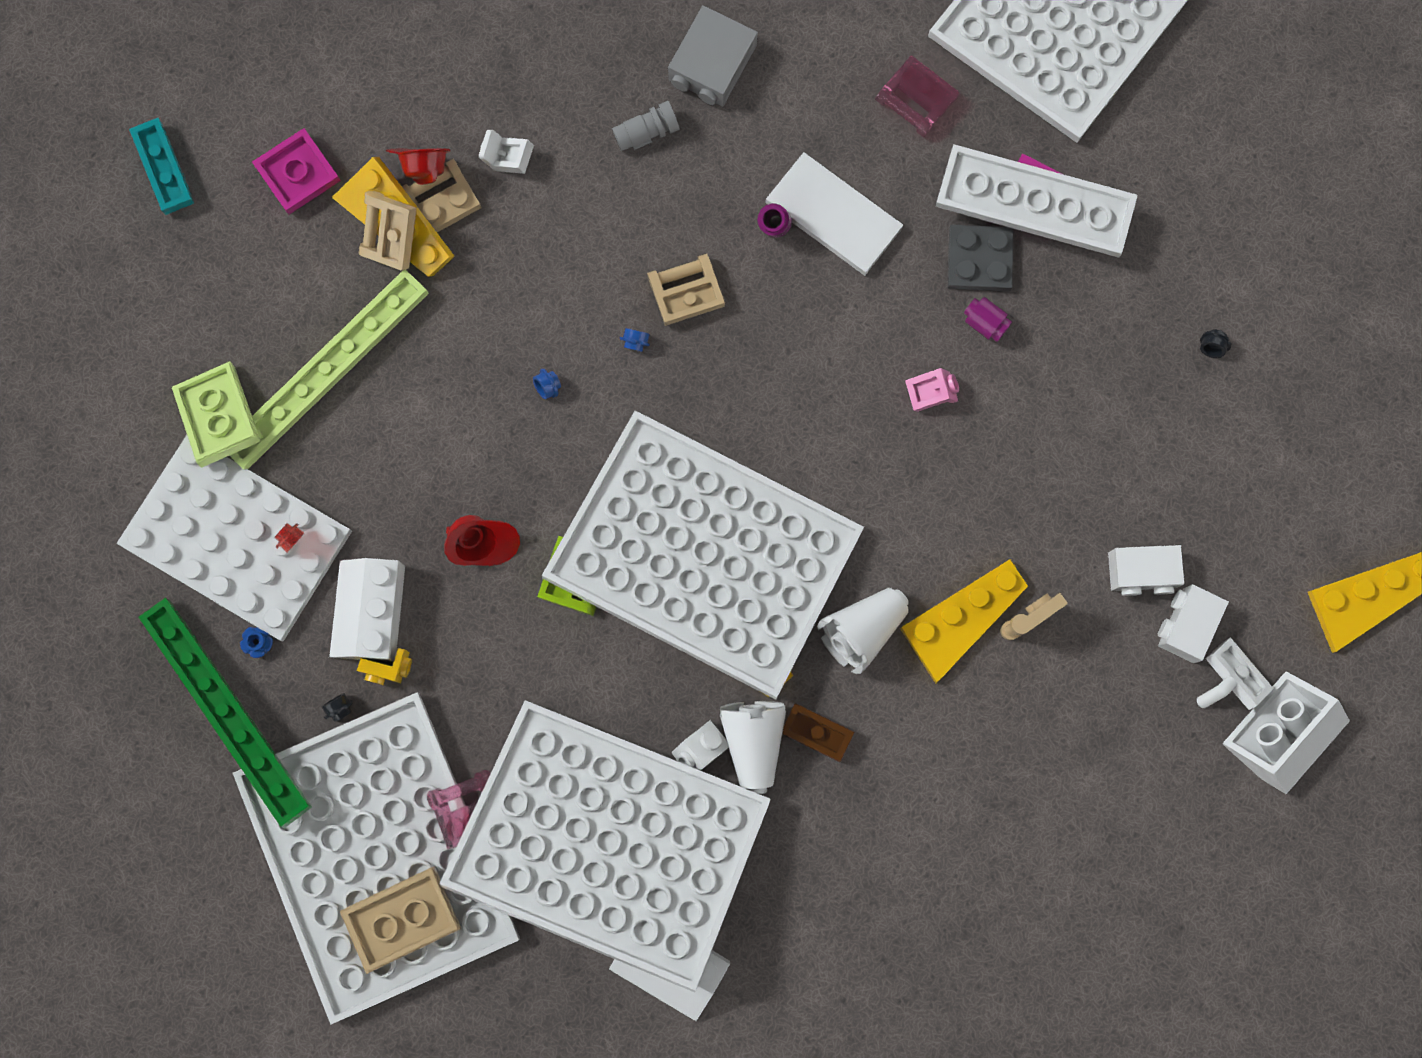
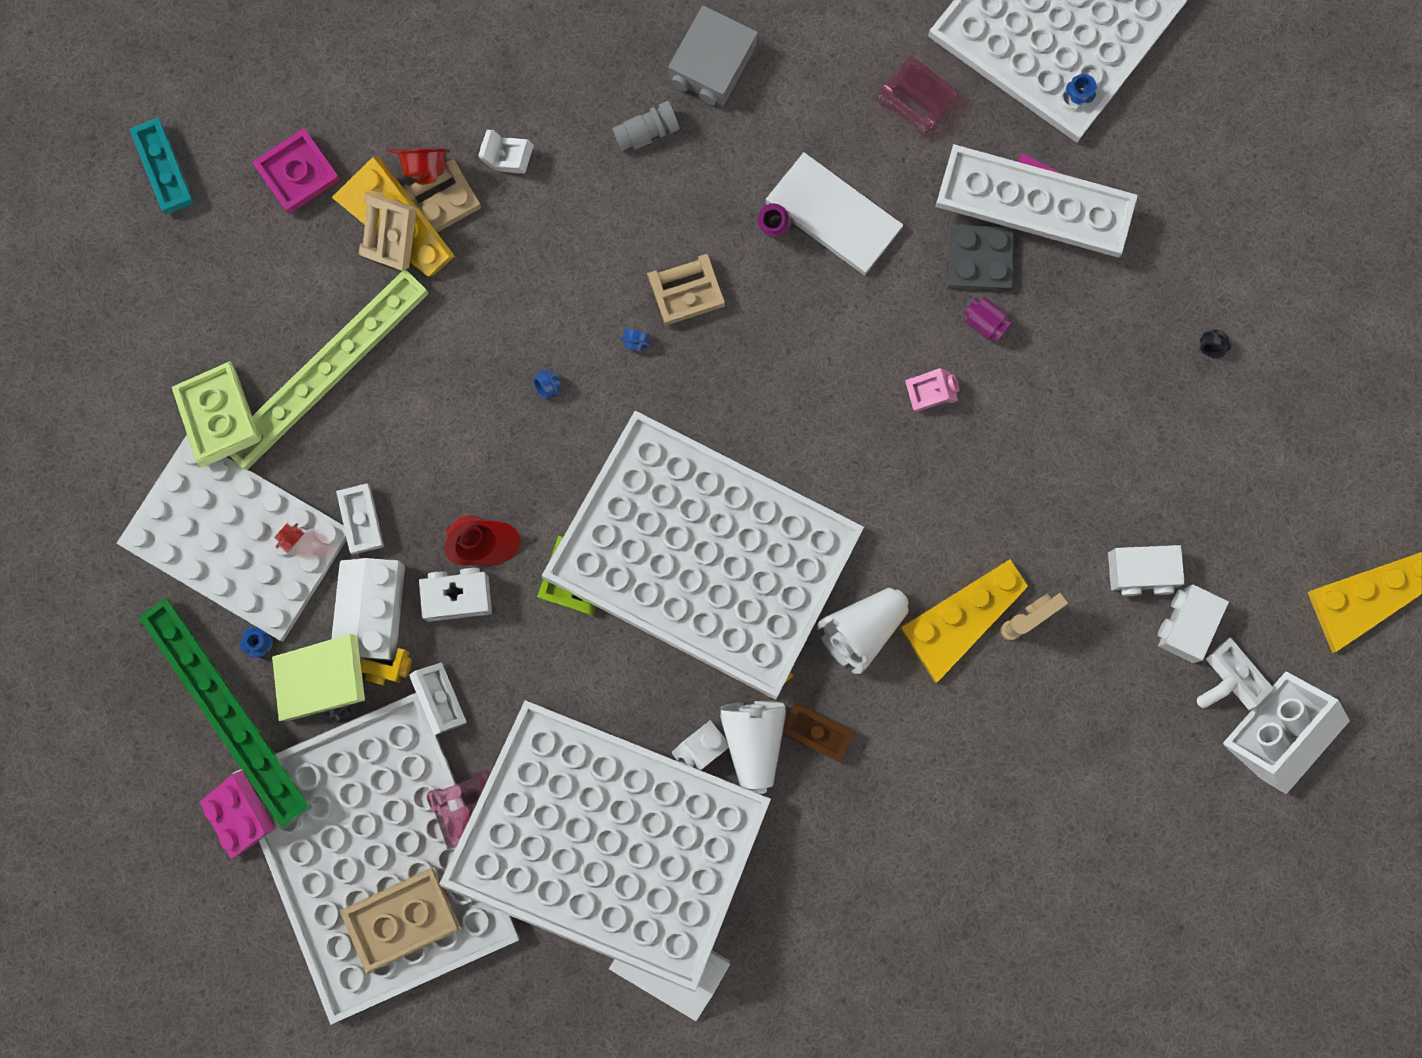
none -> dark pink plate [200,770,275,859]
none -> yellowish green tile [272,634,365,722]
none -> white plate [336,483,384,555]
none -> white plate [409,662,467,735]
none -> white brick [419,568,492,622]
none -> blue plate [1066,74,1097,105]

